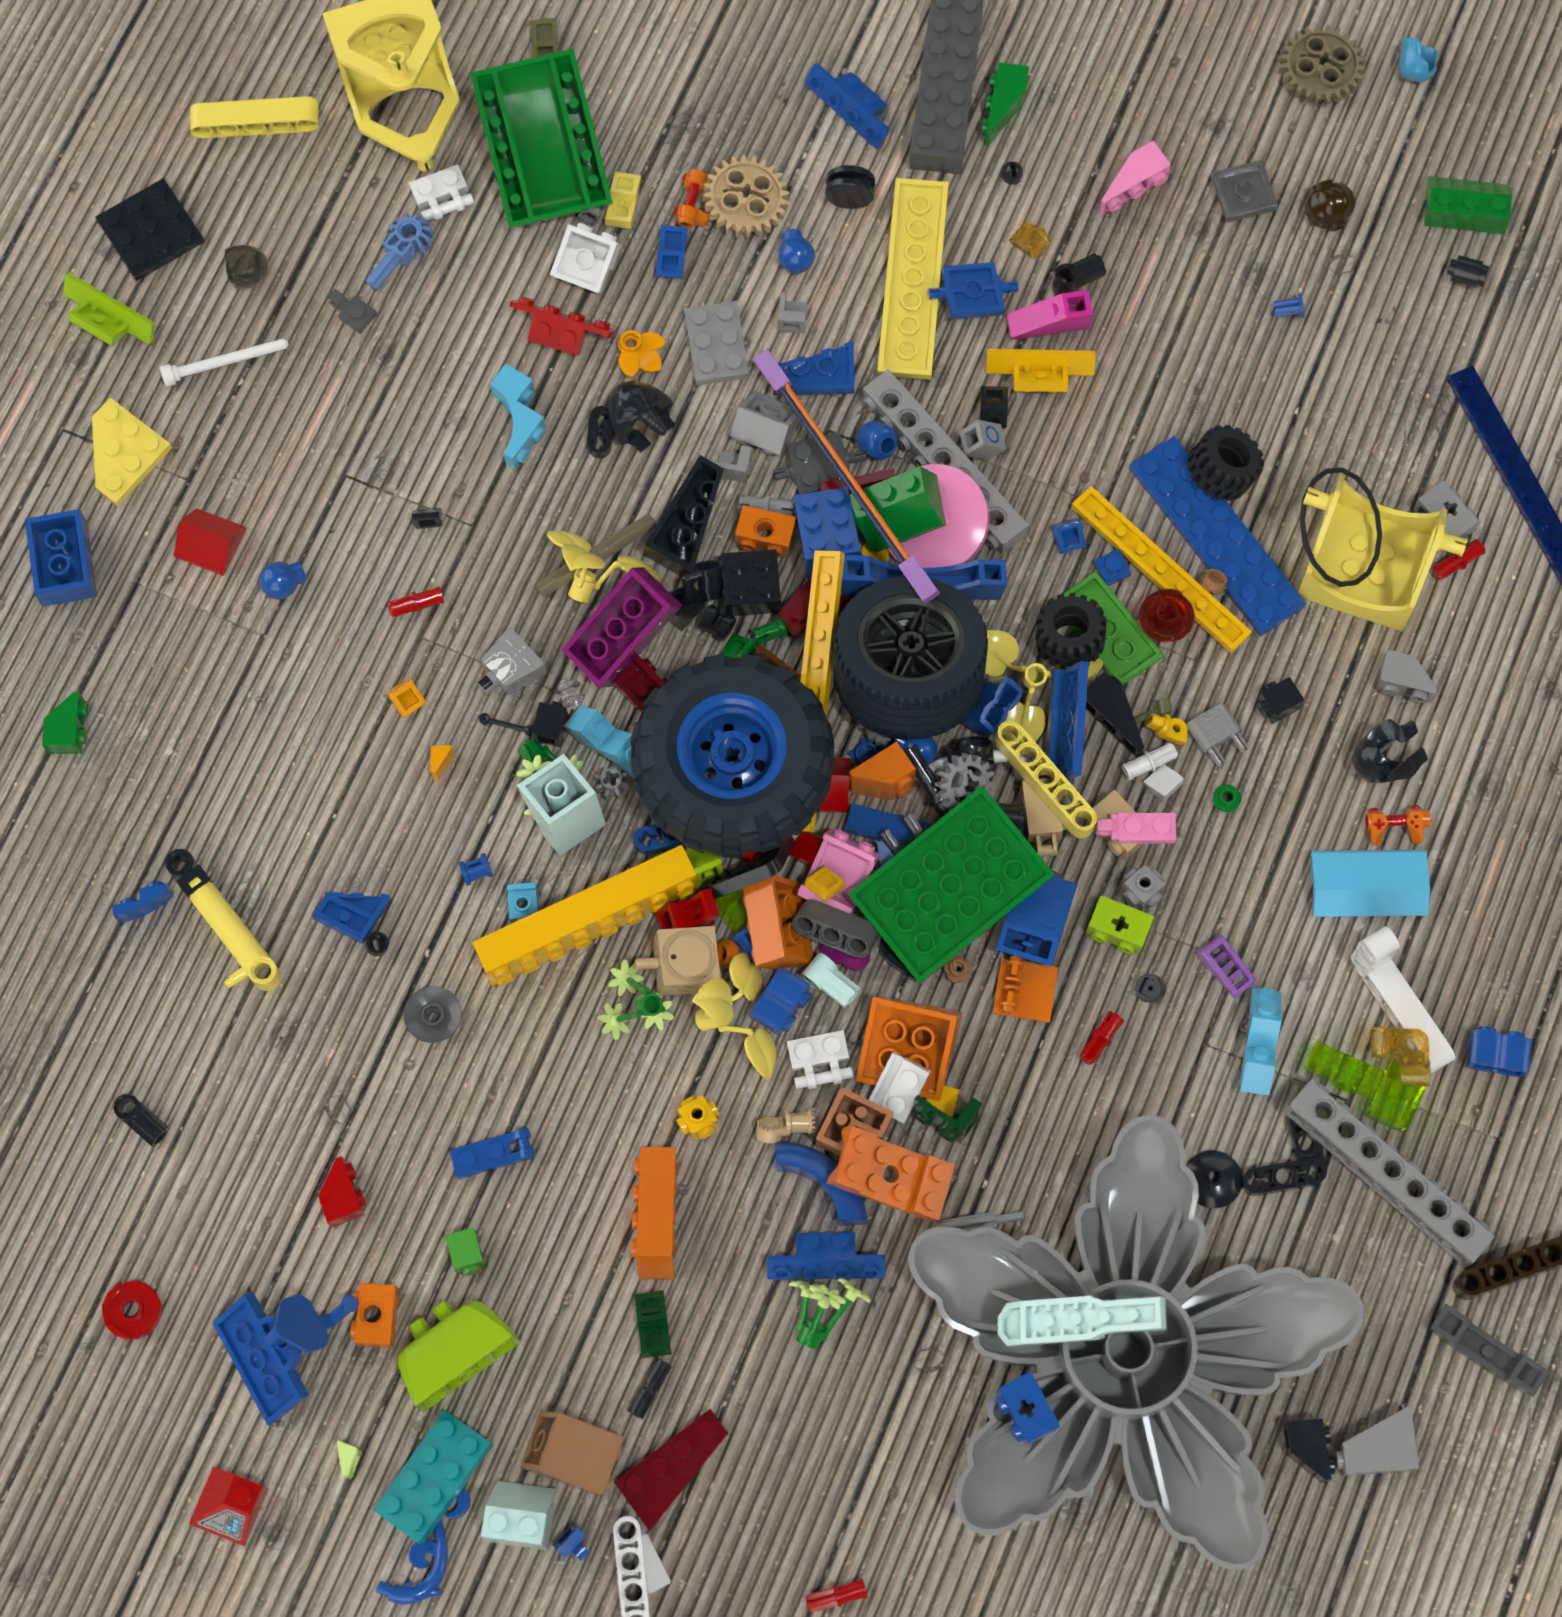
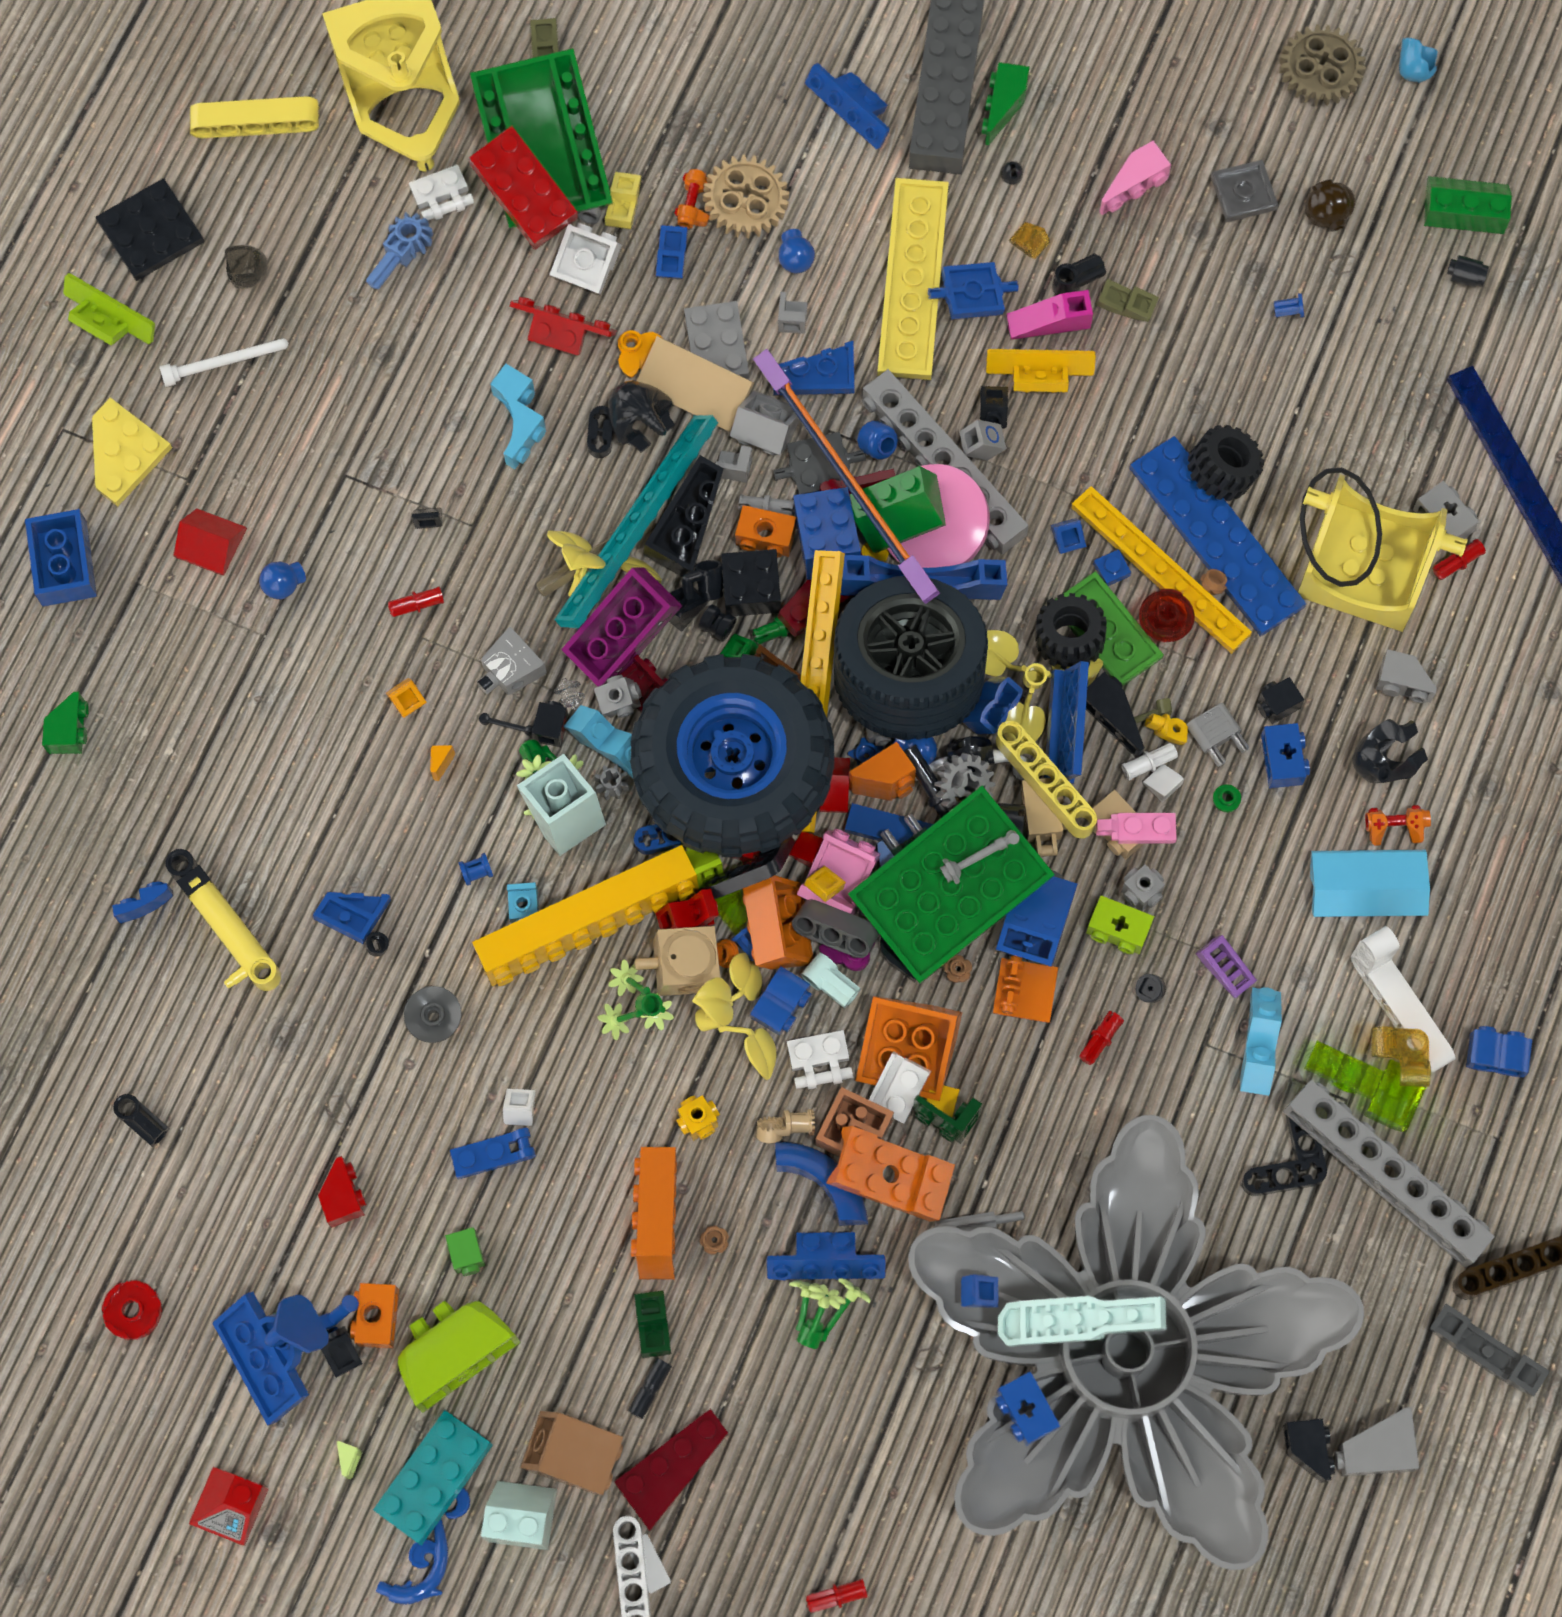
dark grey plate [328,289,377,334] -> none
blue tile [552,1523,589,1561] -> none
black head [825,165,875,209] -> none
black dish [1187,1150,1243,1209] -> none
none -> black bracket [321,1326,363,1378]
none -> red brick [469,126,578,250]
none -> white slope [503,1089,535,1126]
none -> teal plate [554,415,718,628]
none -> light grey brick [594,675,642,718]
none -> tan tile [637,336,754,432]
none -> medium nougat plate [700,1225,729,1255]
none -> light grey piece [940,830,1019,885]
none -> blue slope [961,1274,998,1308]
none -> olive slope [1095,279,1159,322]
none -> blue brick [1261,723,1310,789]

